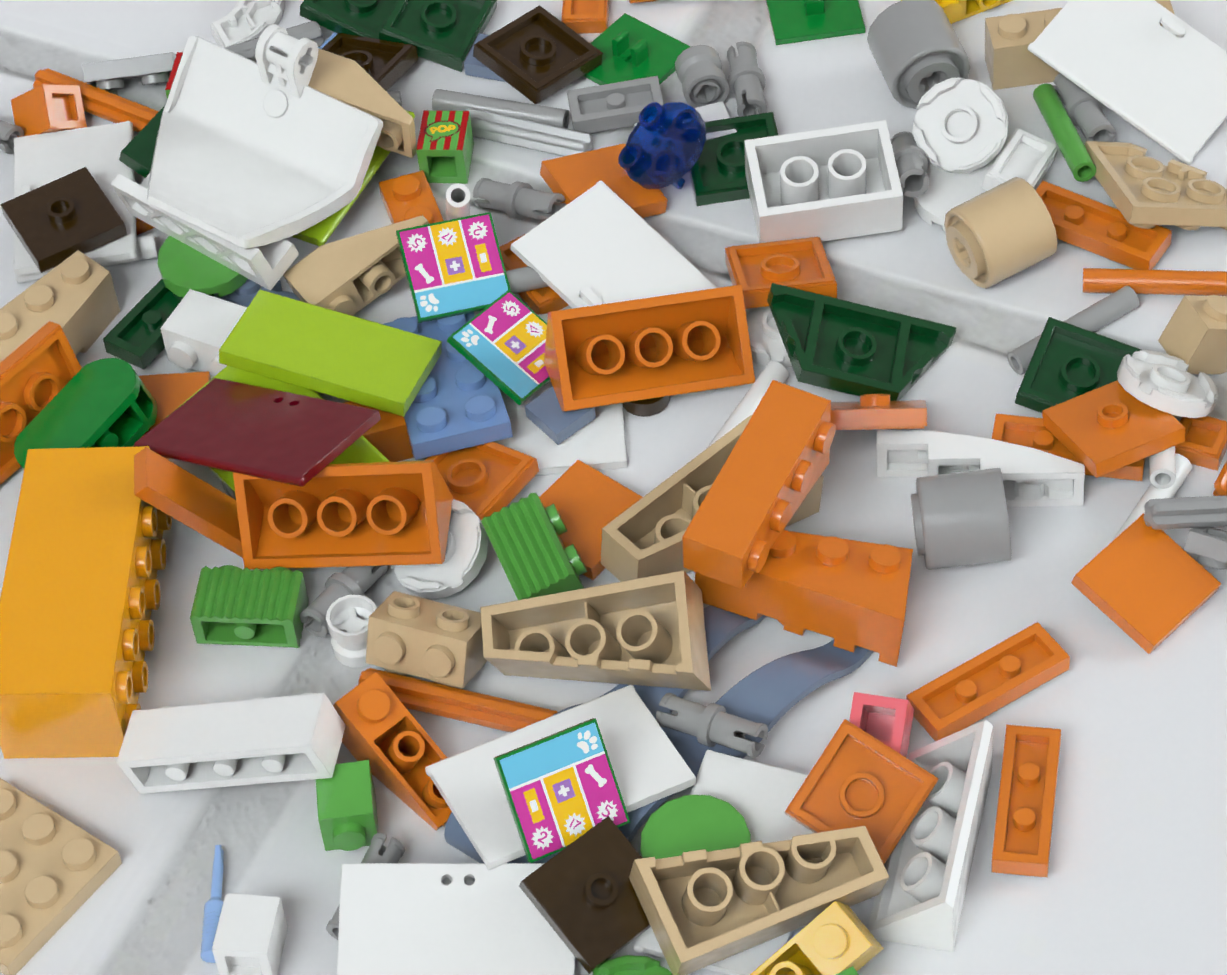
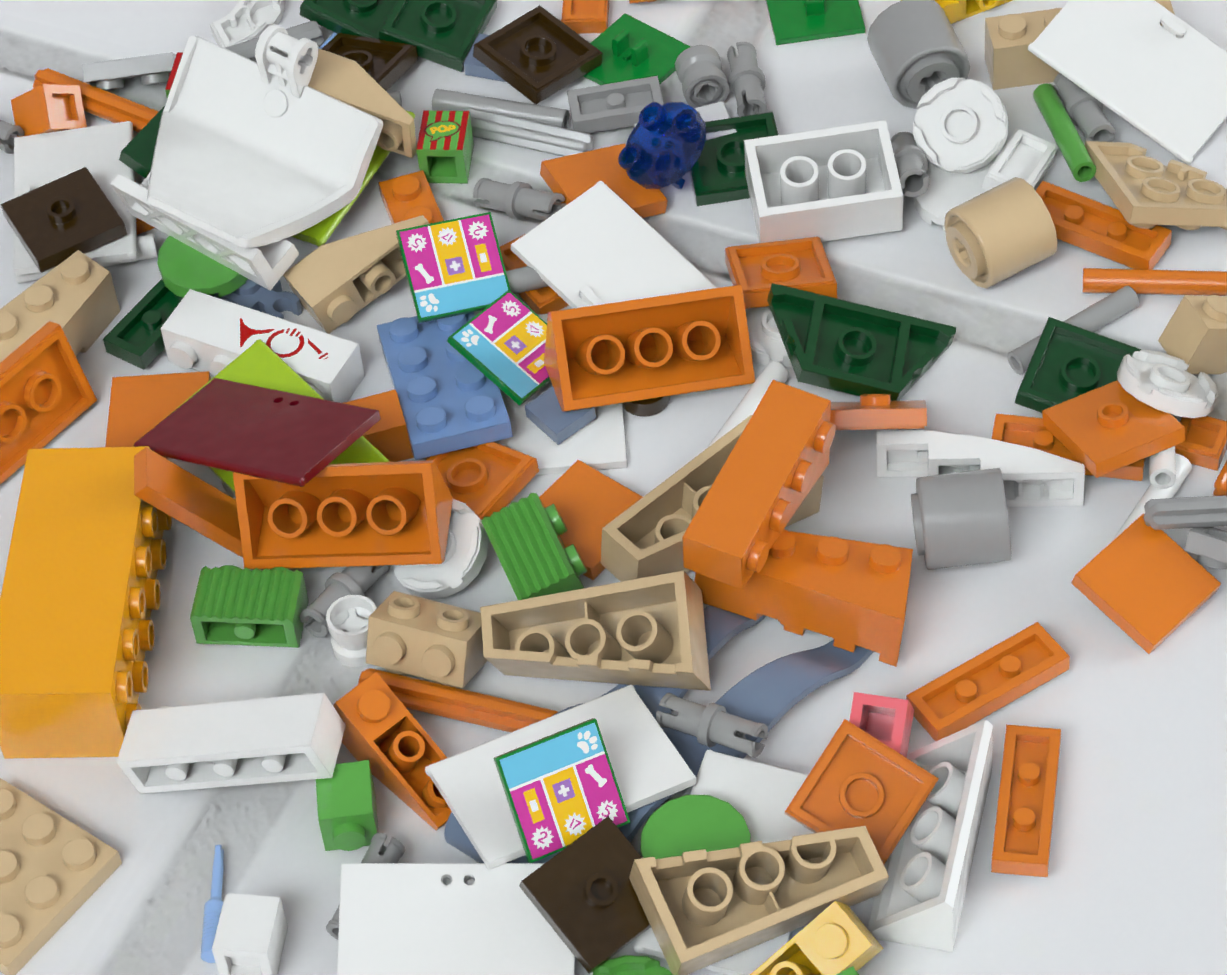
green brick [14,358,158,470] -> none
lime tile [219,290,442,417] -> none
white piece [446,183,470,220] -> none

